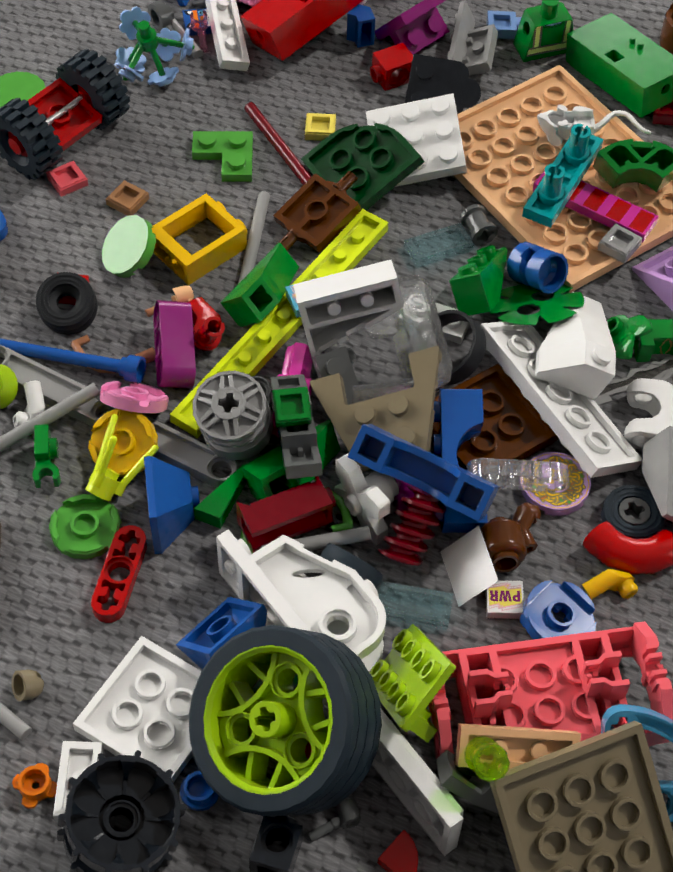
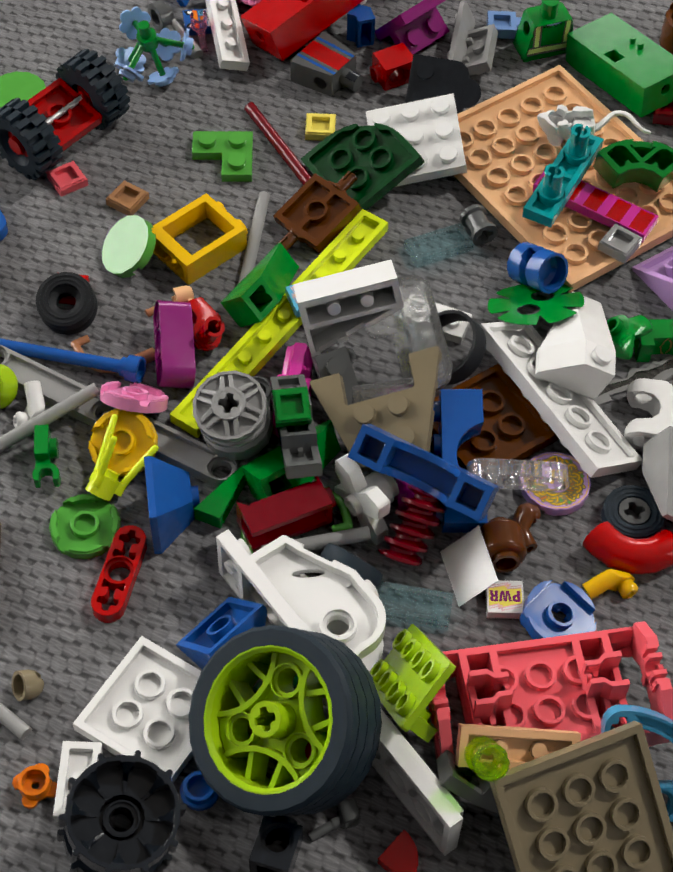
green slope [449,245,508,316] -> none
none -> dark grey torso [290,31,363,96]

